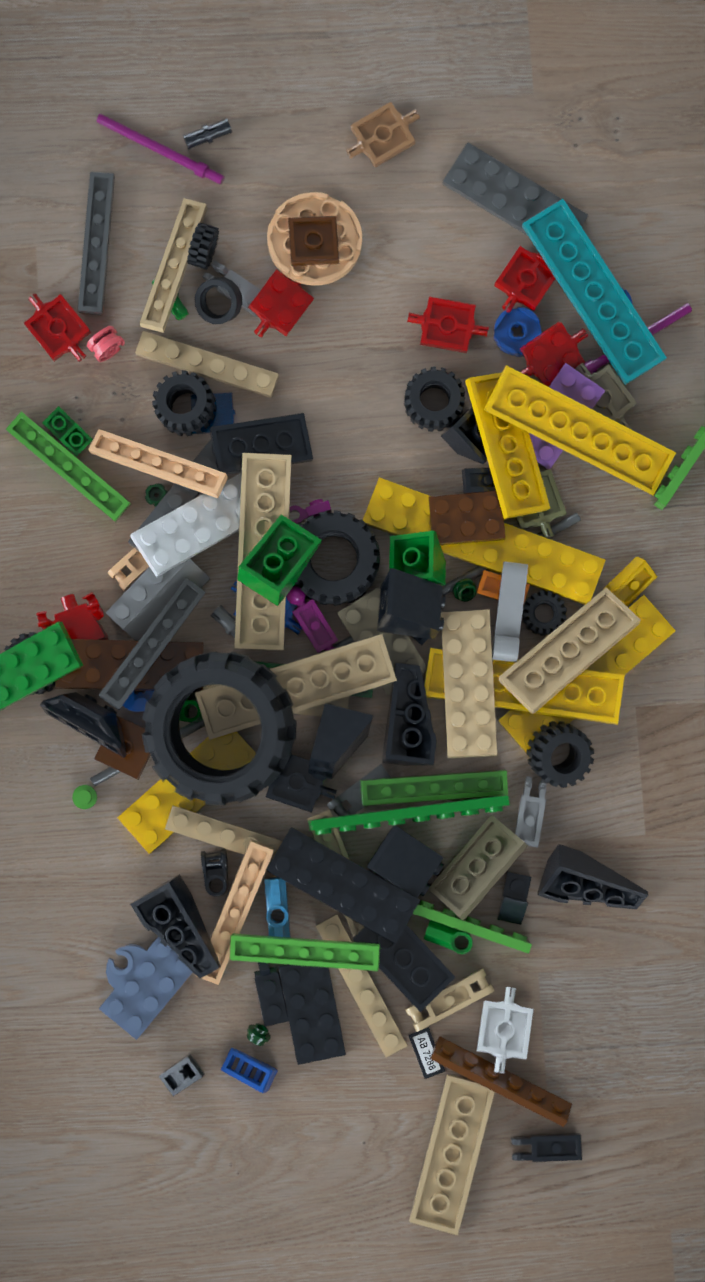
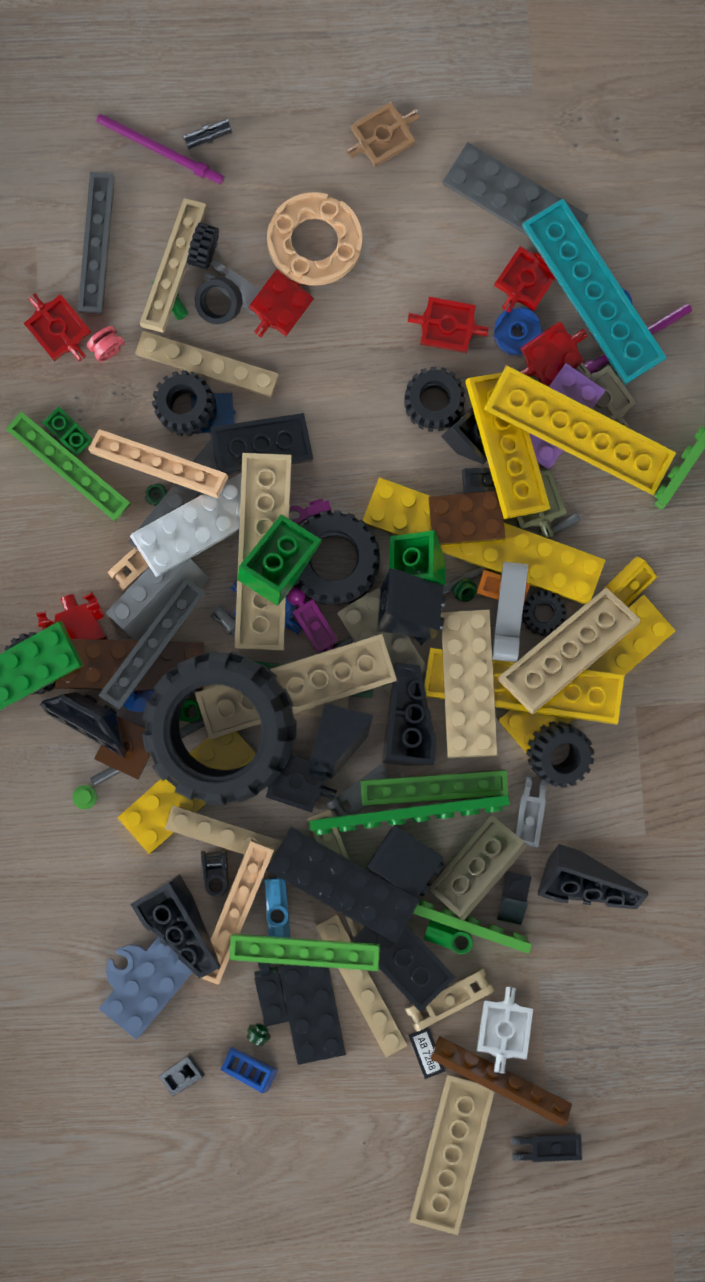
reddish brown plate [288,216,339,266] -> none

